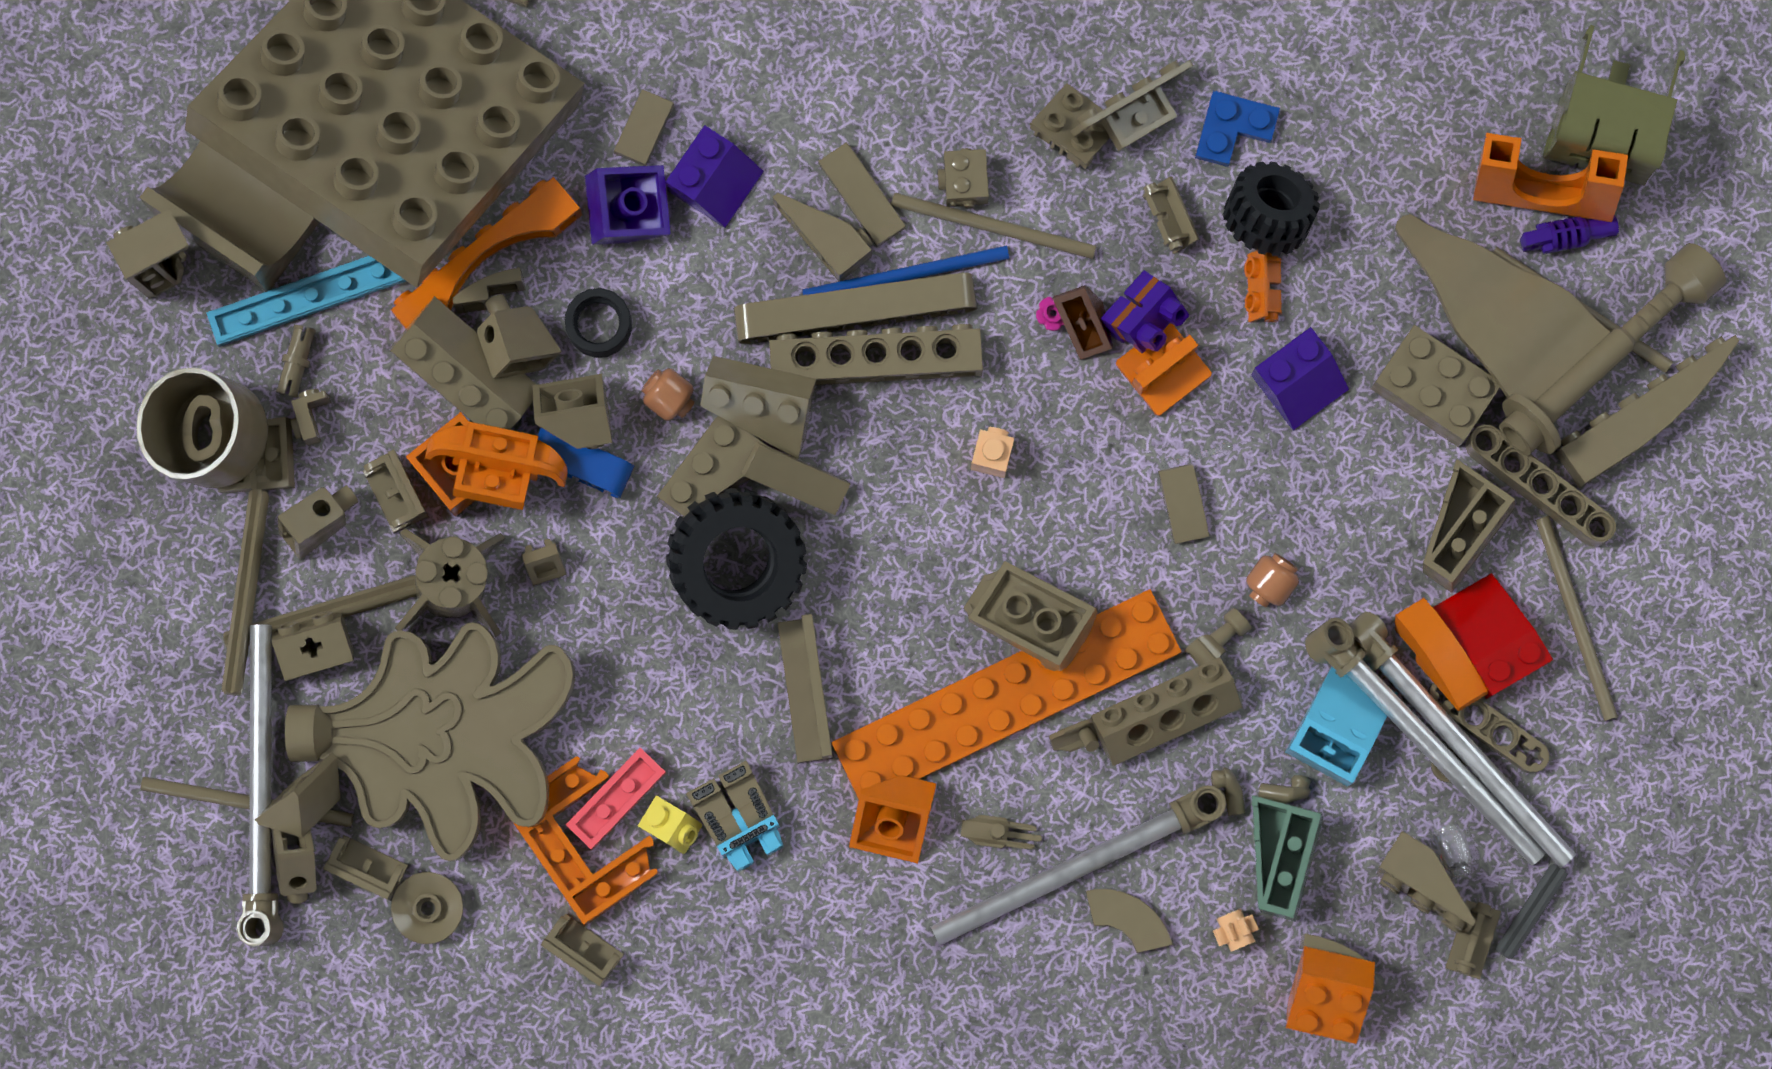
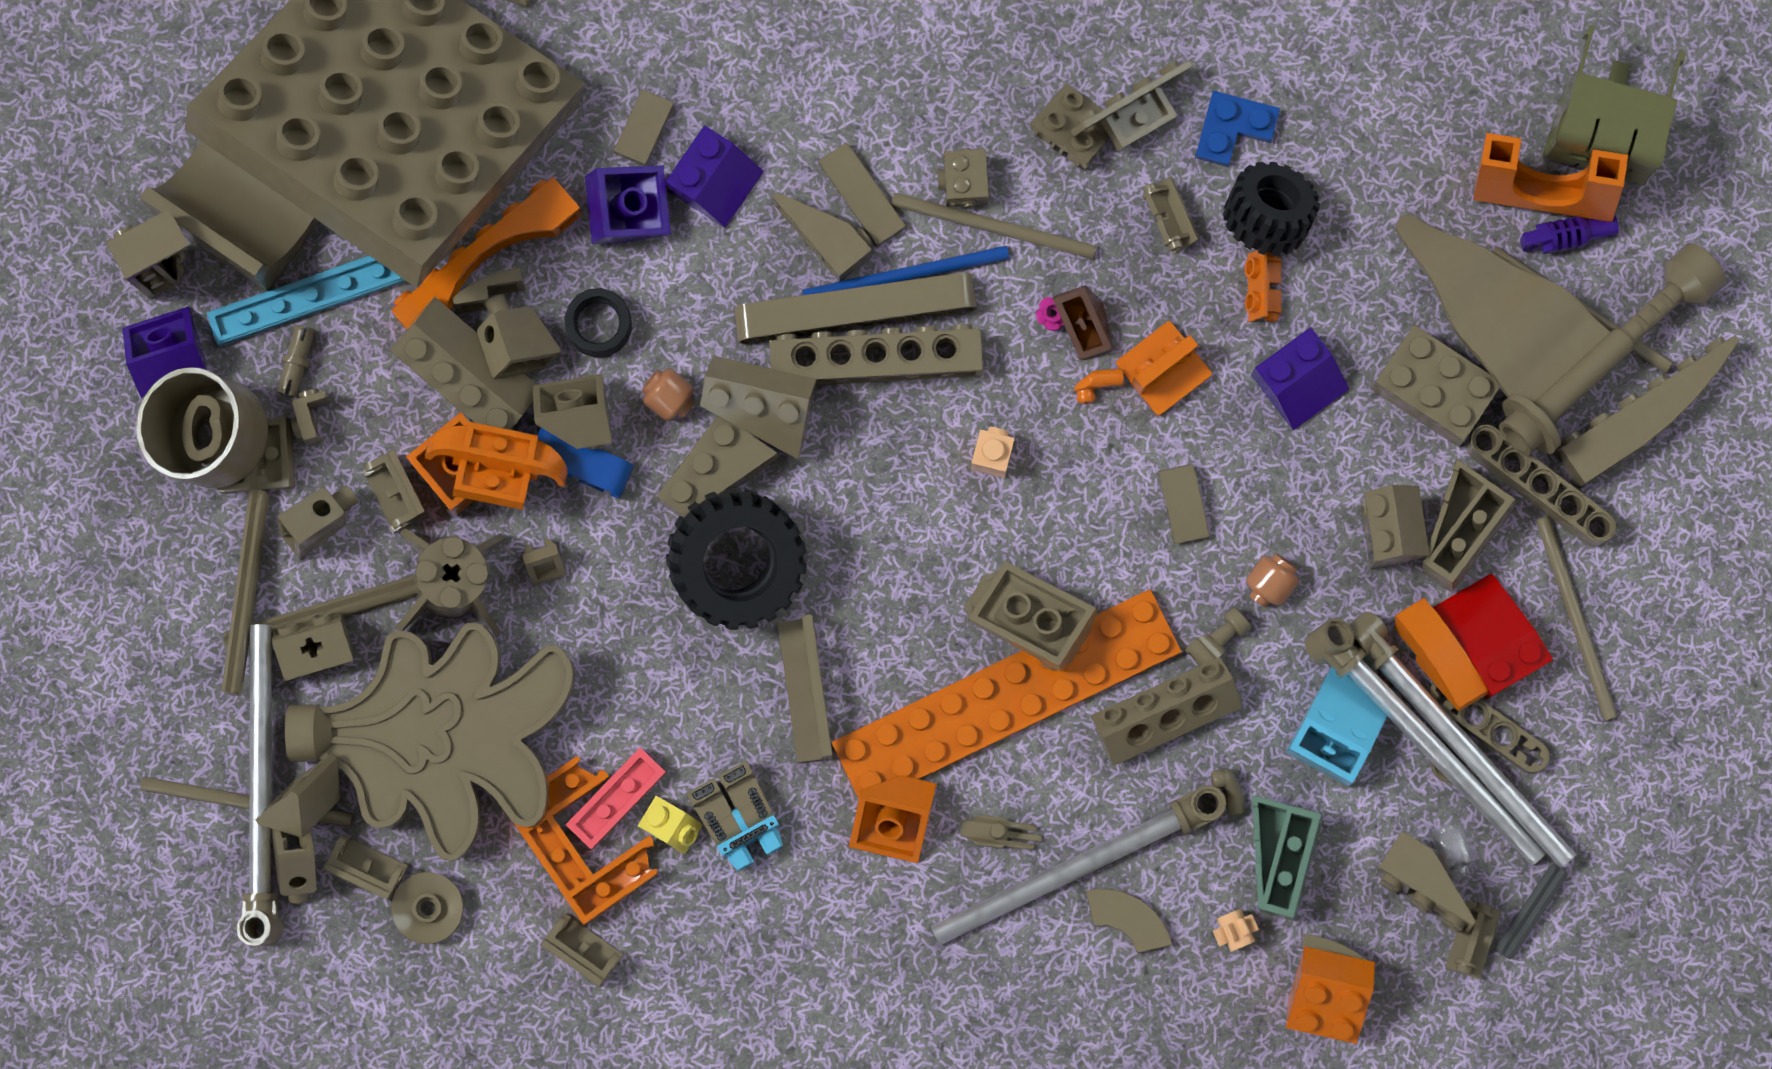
dark tan tile [741,442,851,515] -> none
dark tan piece [1049,718,1099,752] -> none
dark purple hips [1100,270,1189,354] -> none
dark tan arm [1259,775,1311,804] -> none
none -> dark purple slope [122,306,208,398]
none -> orange arm [1074,368,1124,404]
none -> dark tan slope [1360,485,1430,569]

